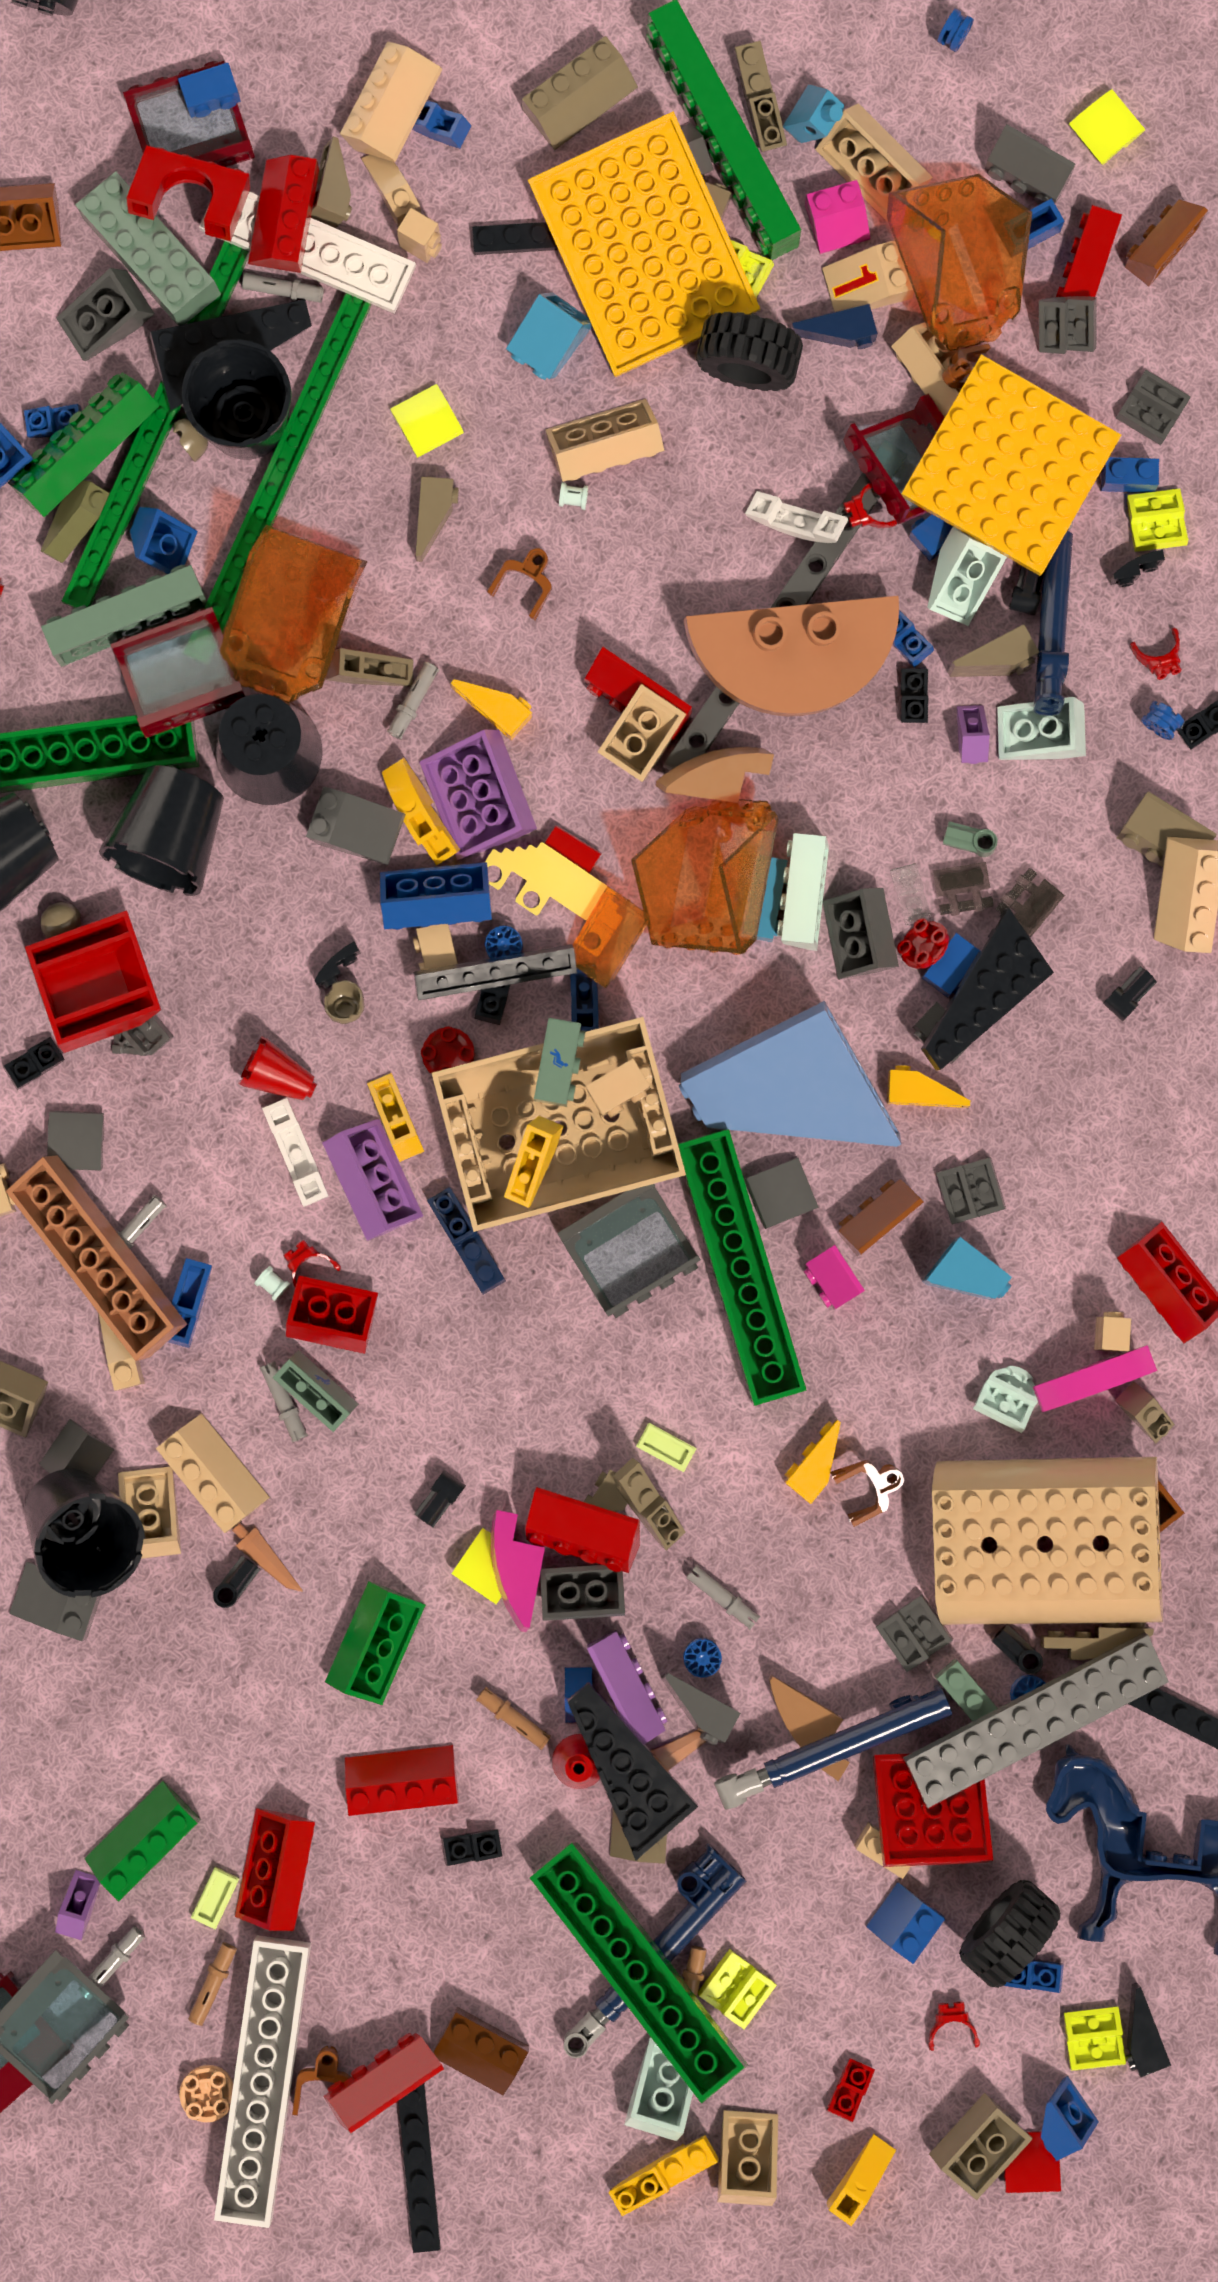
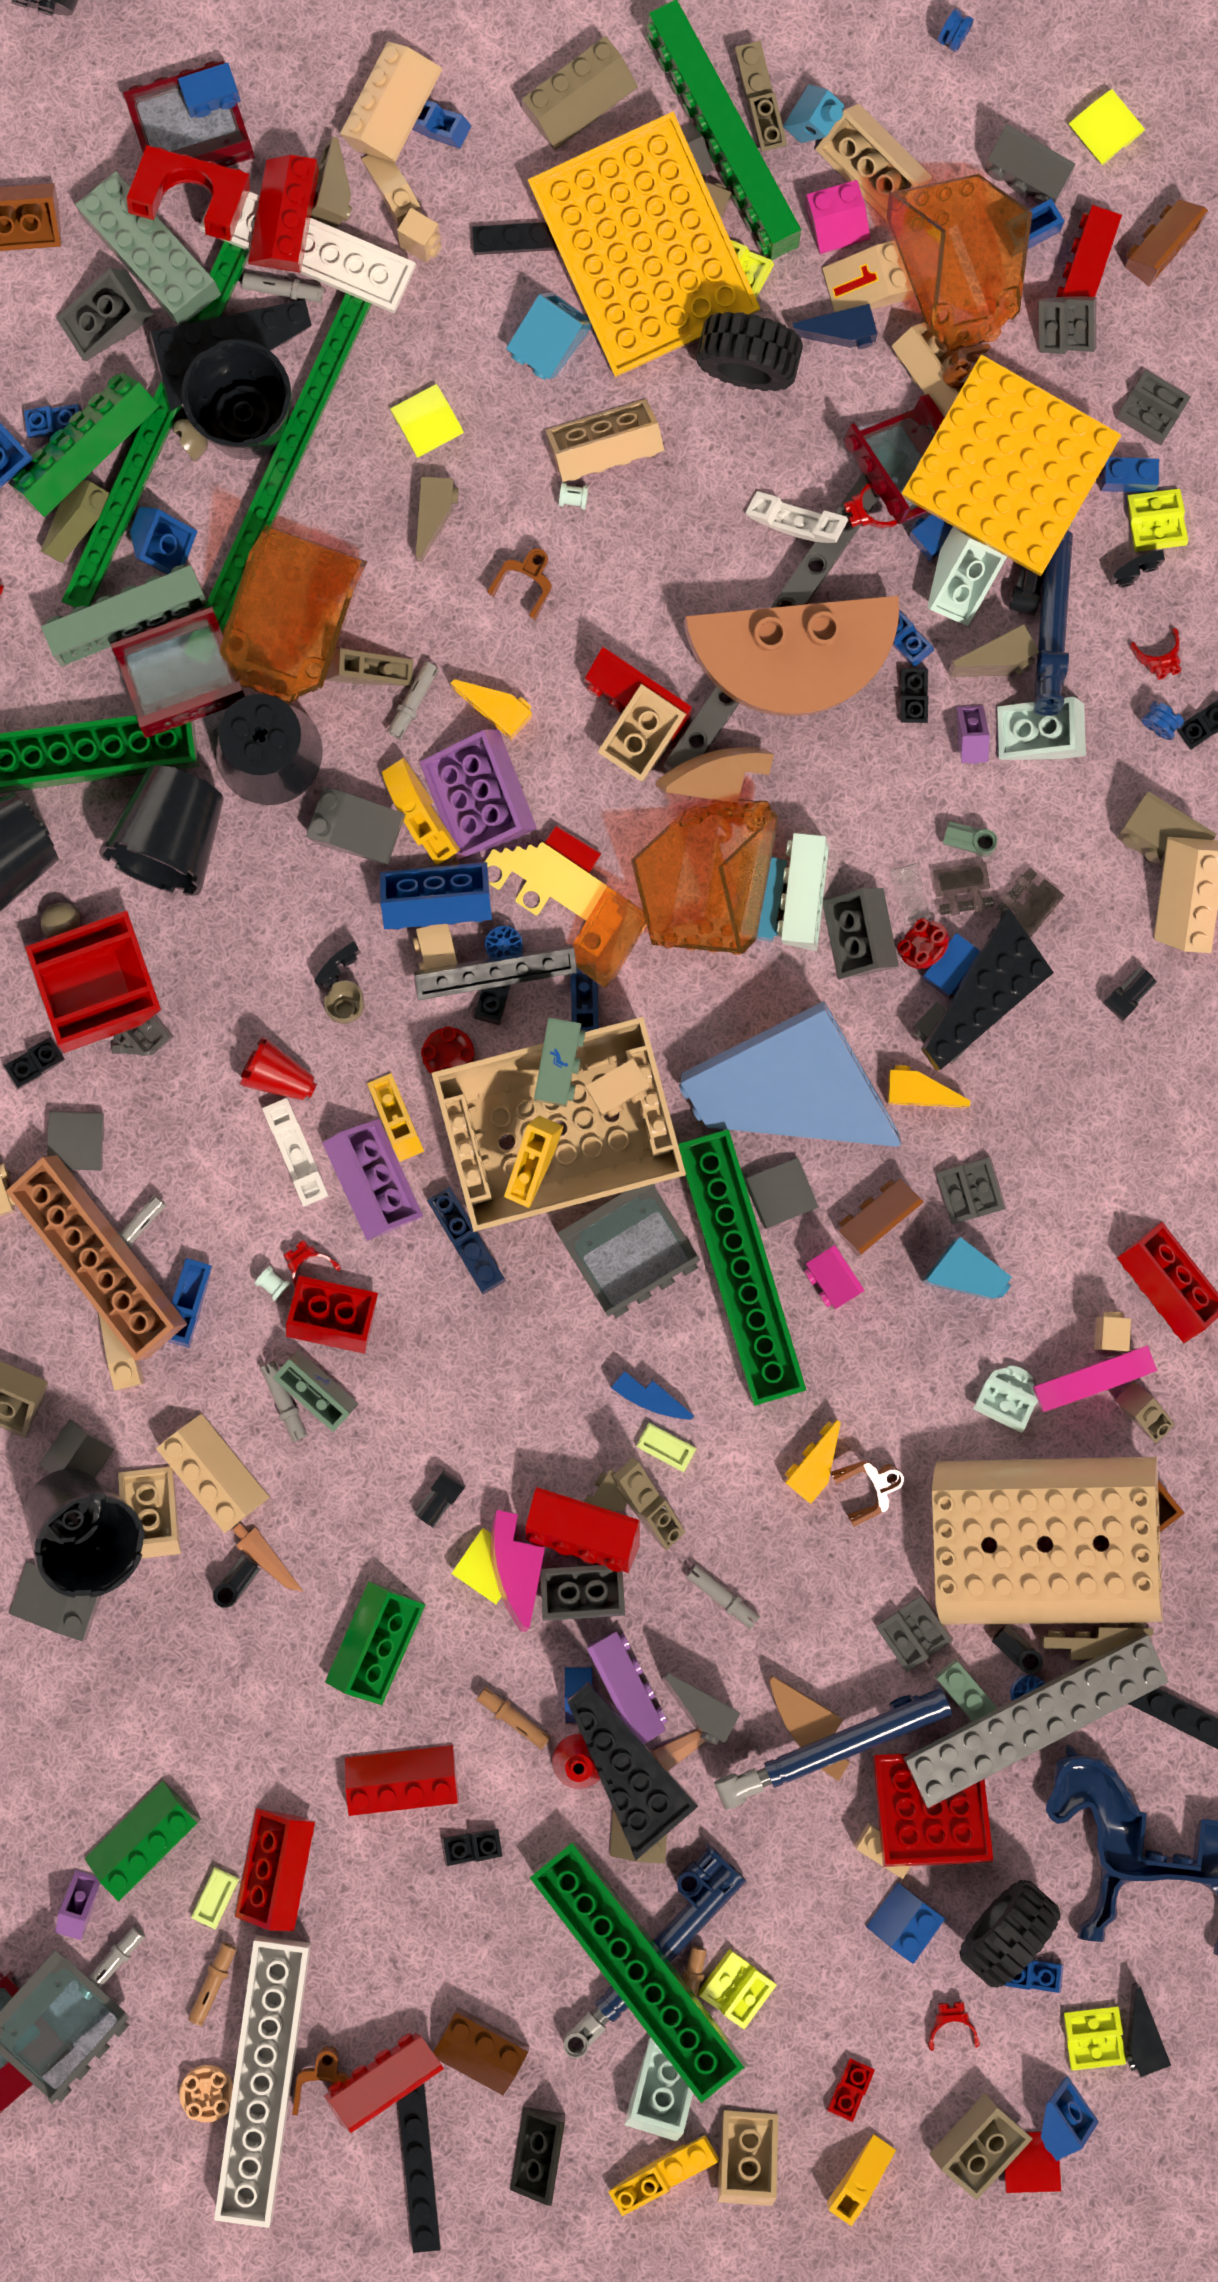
blue wheel [683,1638,722,1678] -> none
none -> pearl dark grey slope [510,2107,566,2206]
none -> blue slope [611,1371,694,1420]

